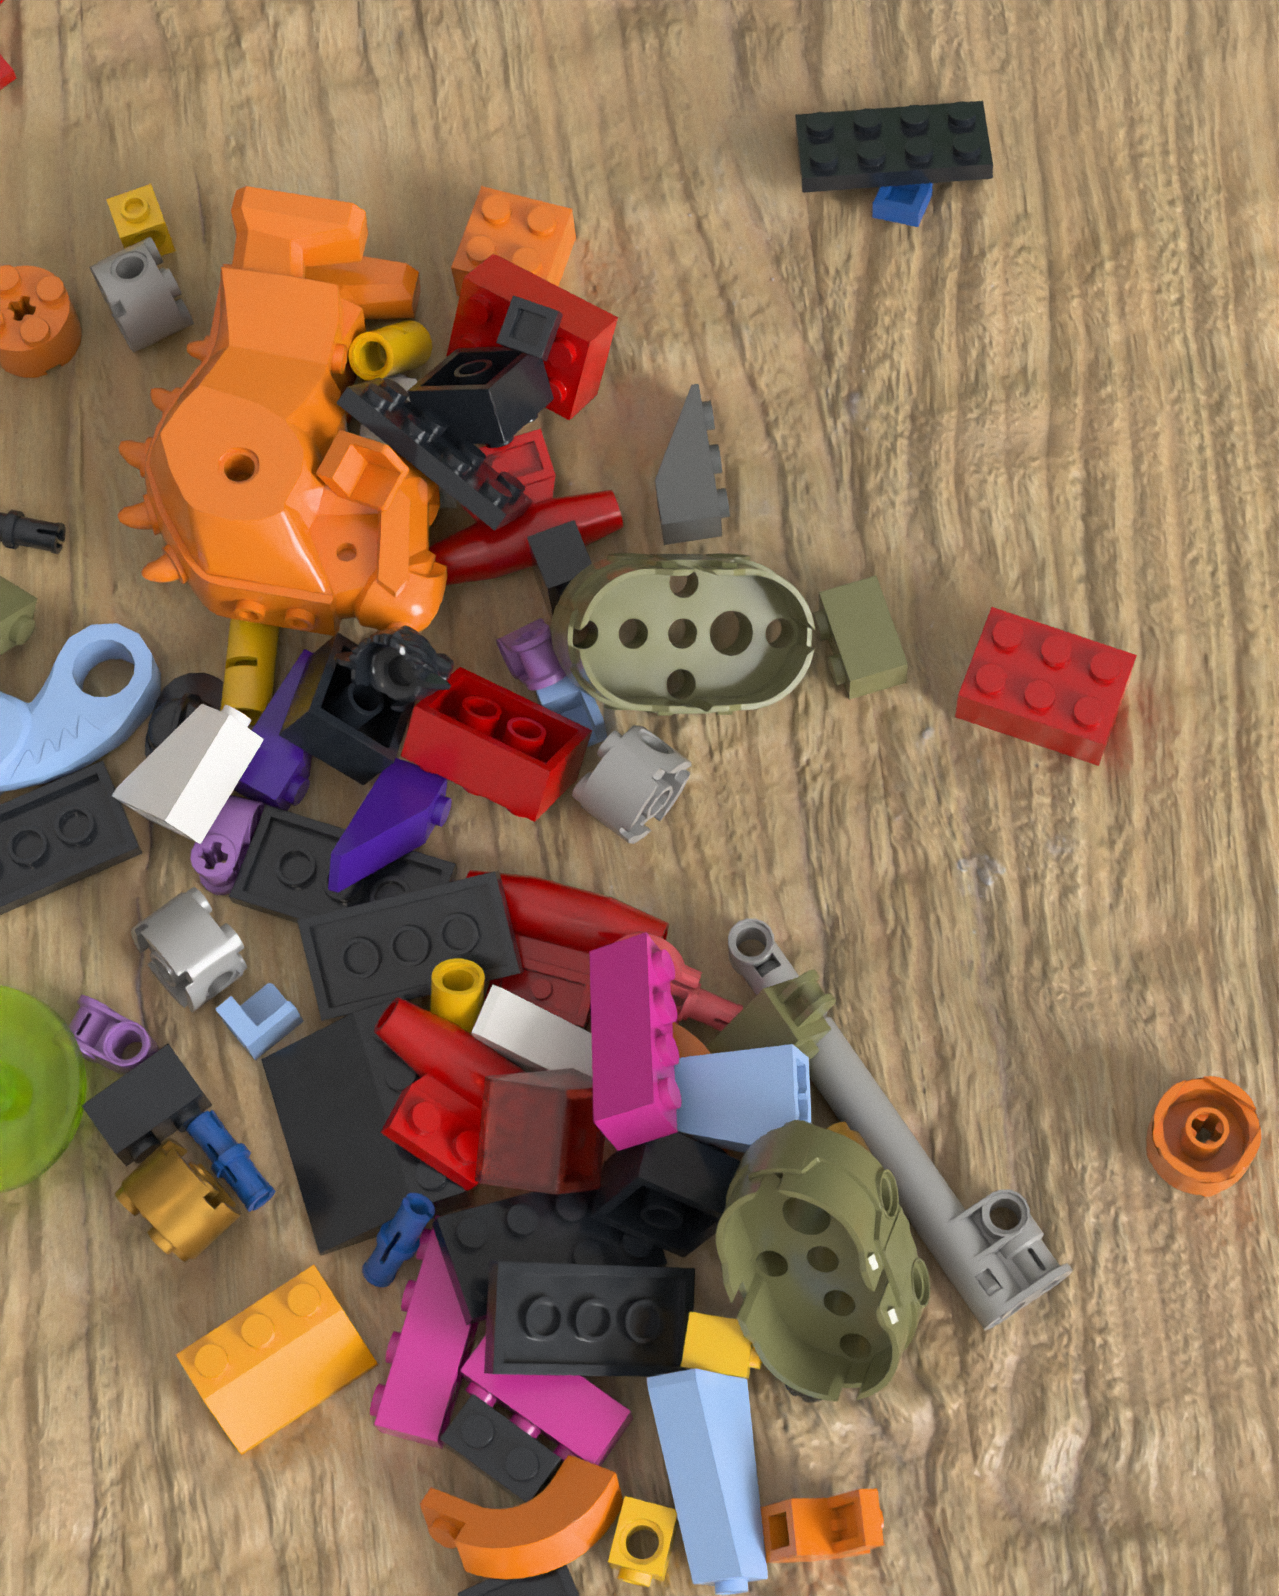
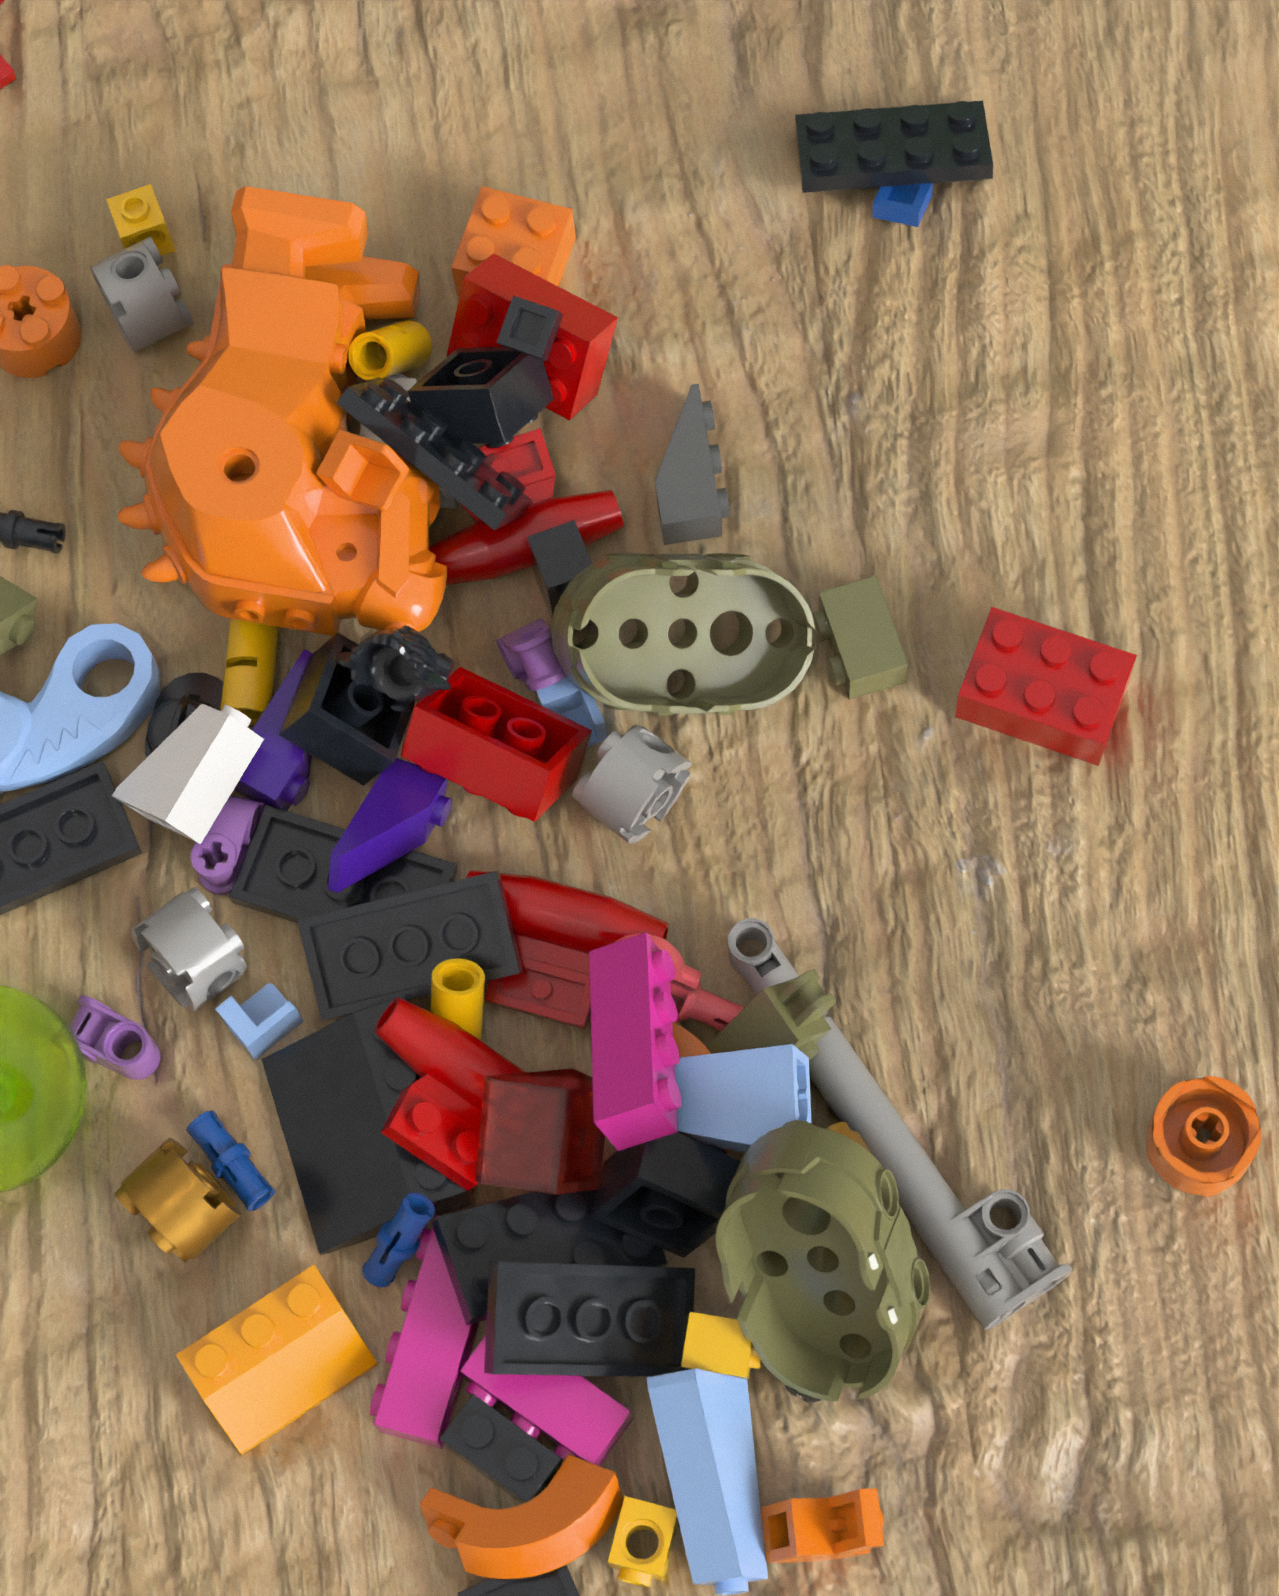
black brick [81,1044,212,1167] -> none
white slope [471,985,593,1103] -> none

